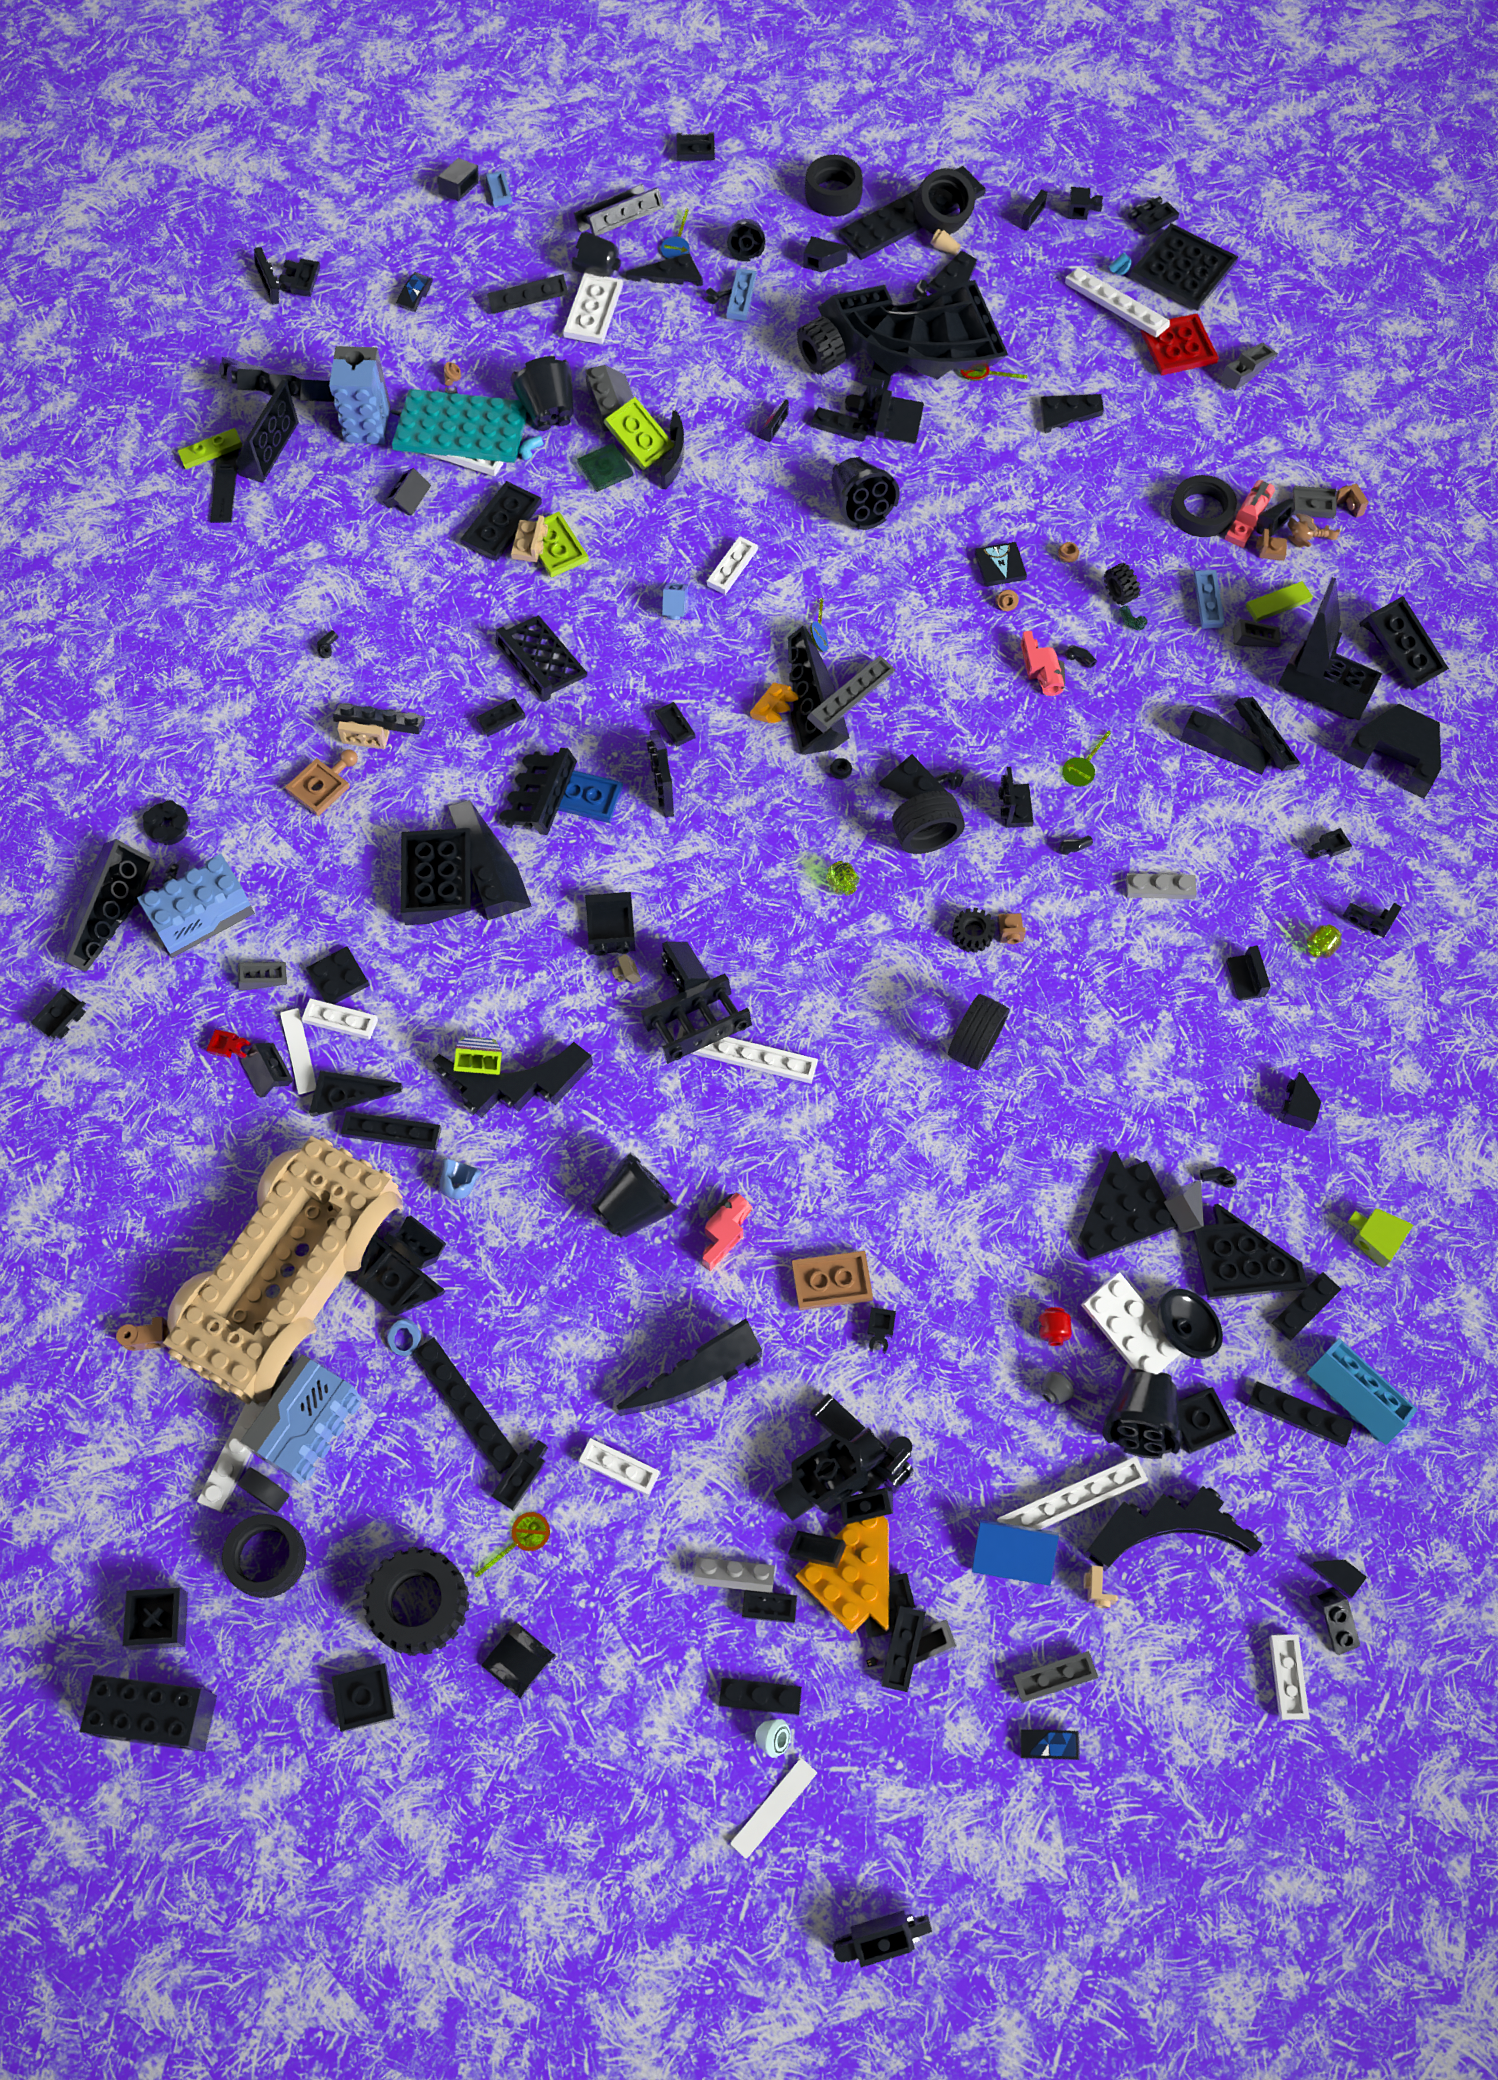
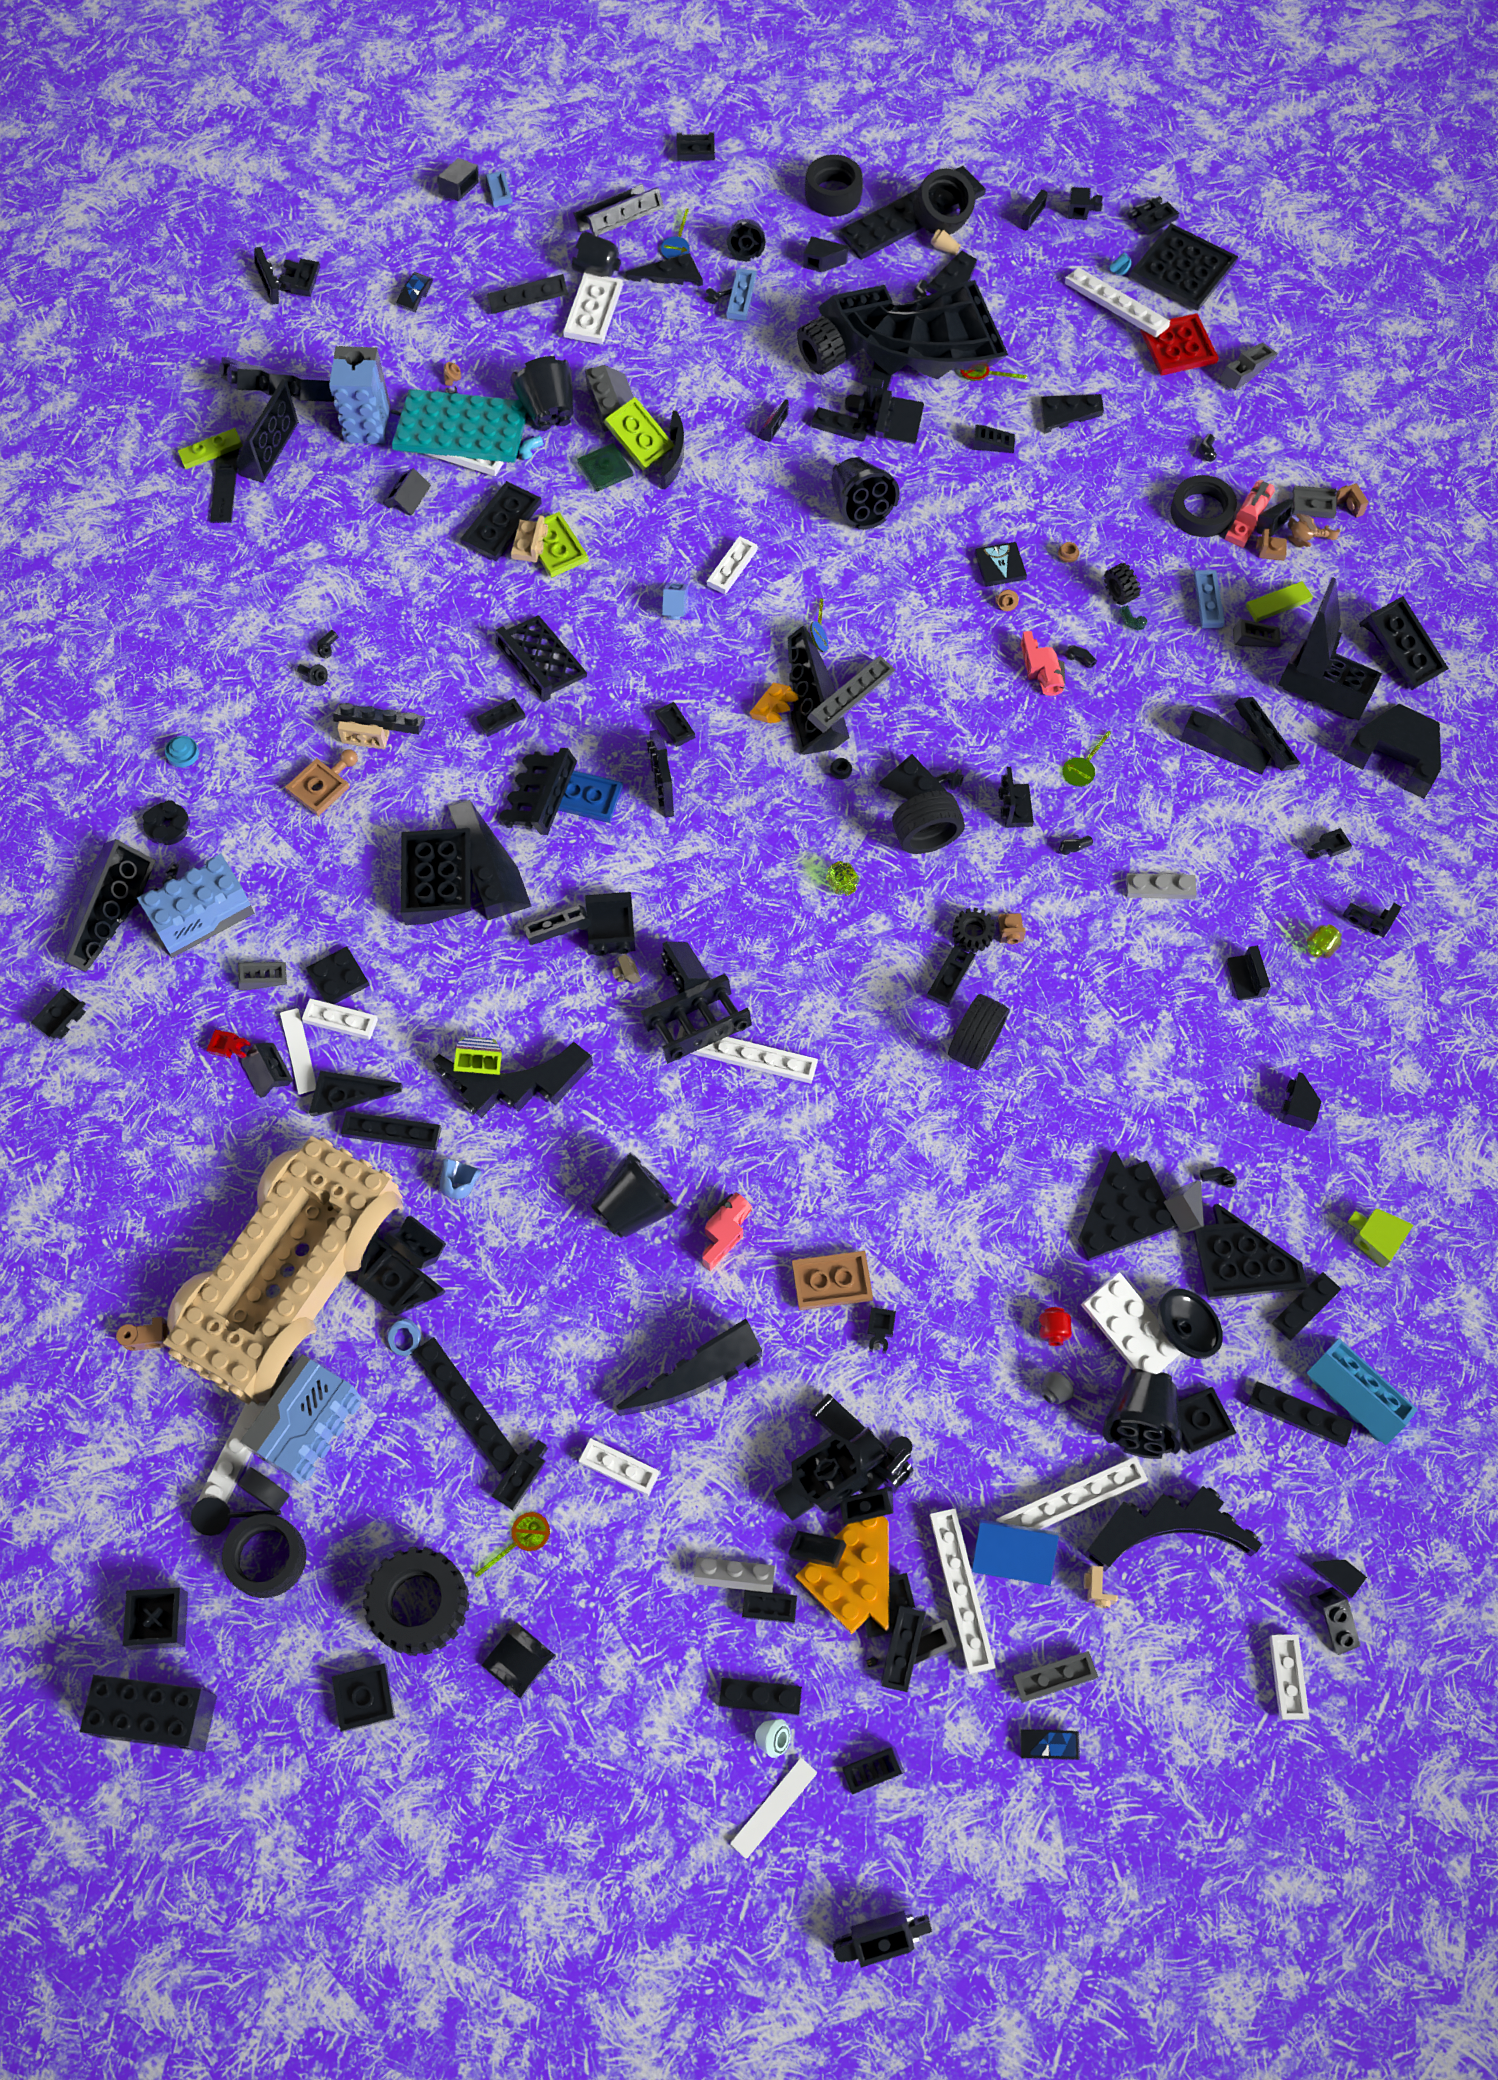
none -> dark azure plate [165,736,199,768]
none -> black piece [191,1497,281,1536]
none -> black plate [297,664,328,686]
none -> black plate [522,905,591,946]
none -> black slope [842,1746,905,1795]
none -> black plate [927,944,976,1008]
none -> white plate [929,1508,995,1675]
none -> black slope [973,424,1015,453]
none -> black arm [1198,434,1217,462]

